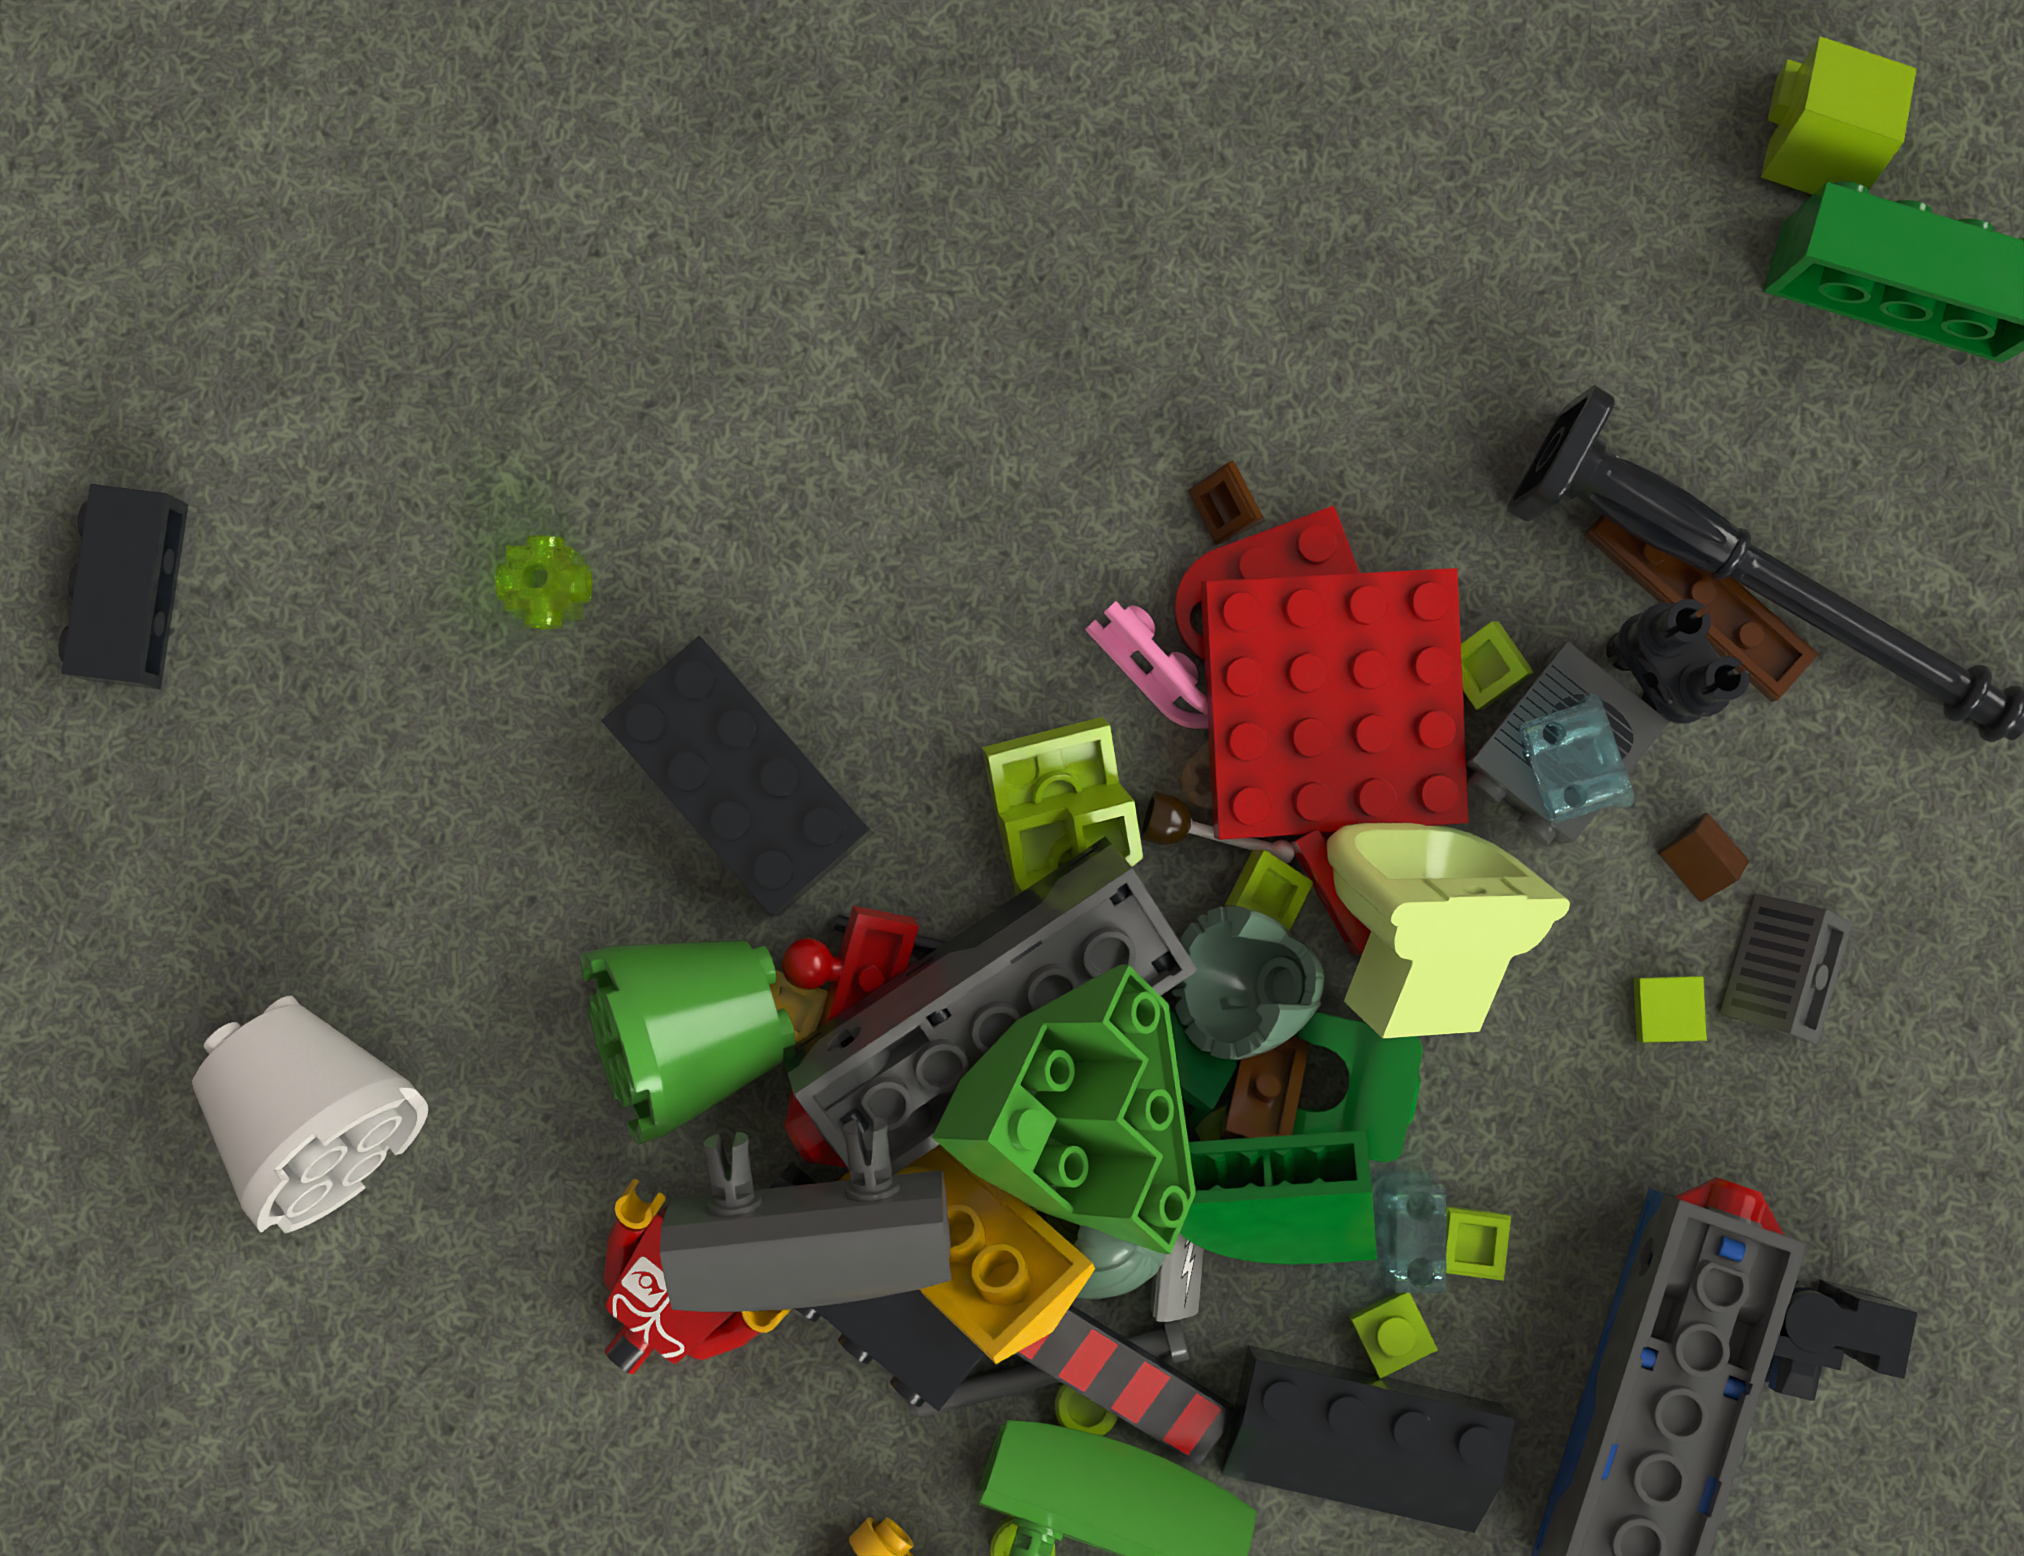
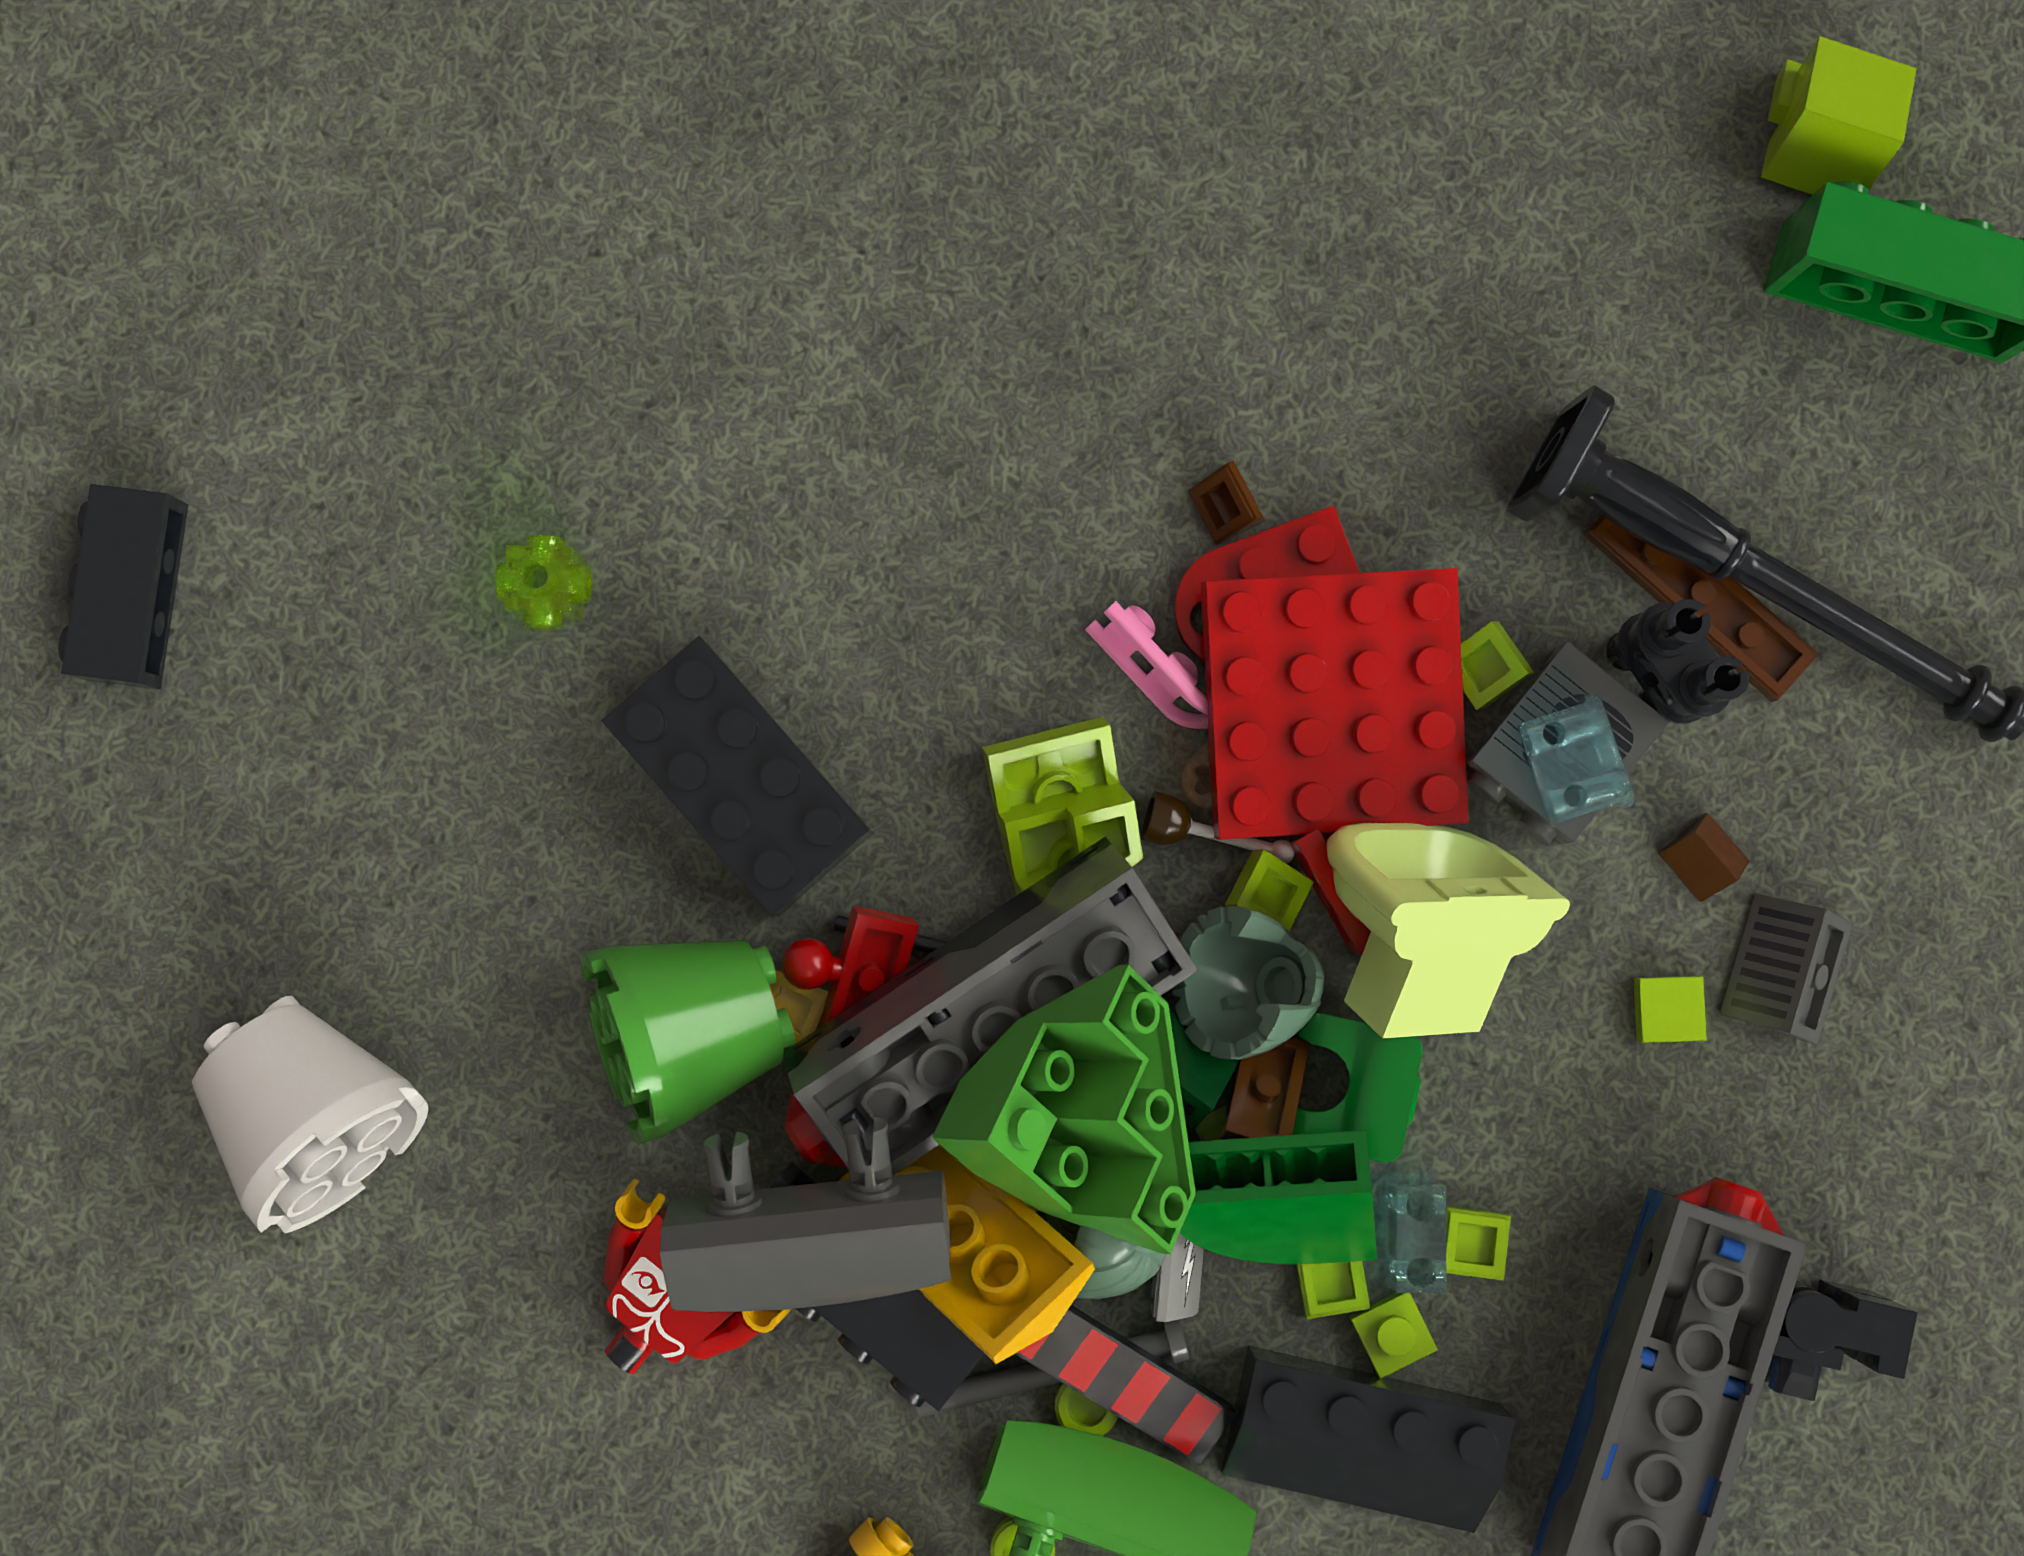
none -> lime tile [1296,1261,1370,1319]

